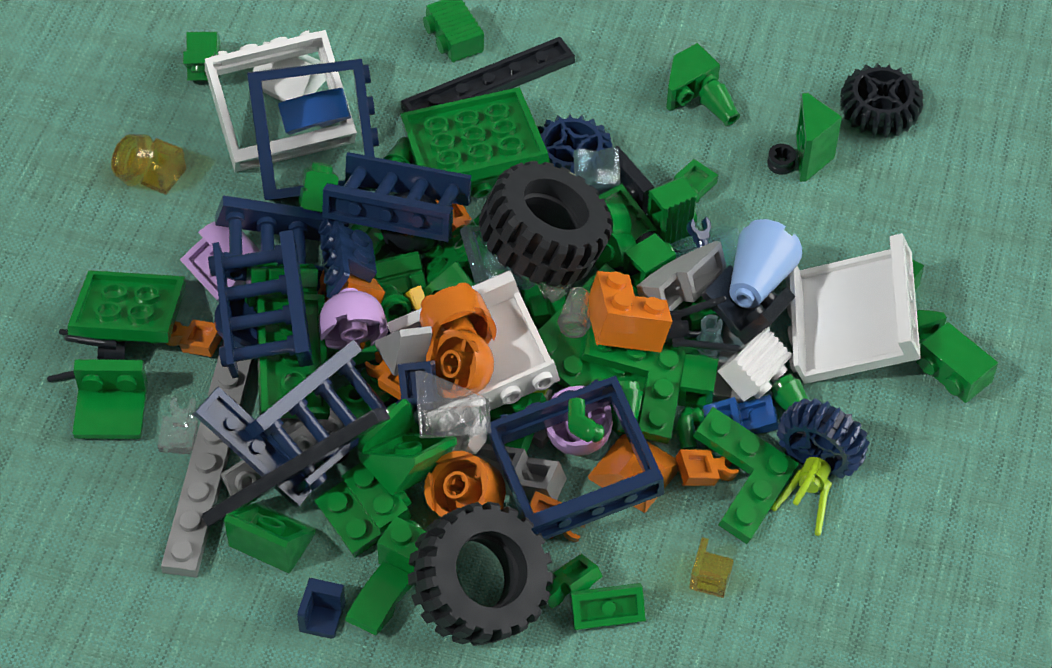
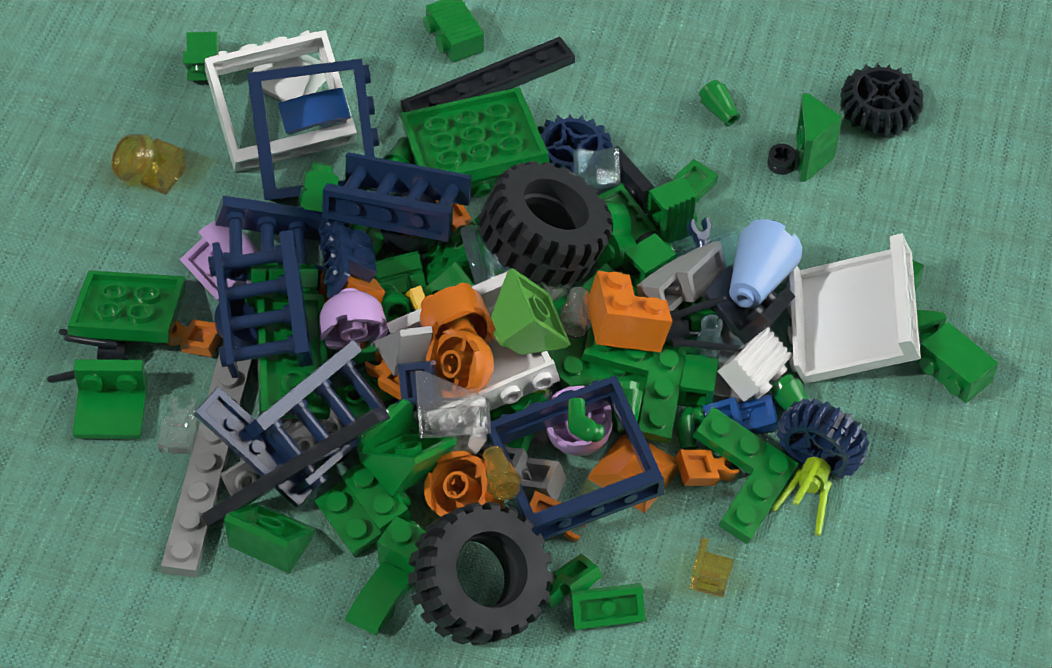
dark blue panel [297,577,346,639] -> none
green slope [666,43,720,111] -> none
none -> clear yellow cone [483,446,521,500]
none -> bright green slope [491,268,571,355]

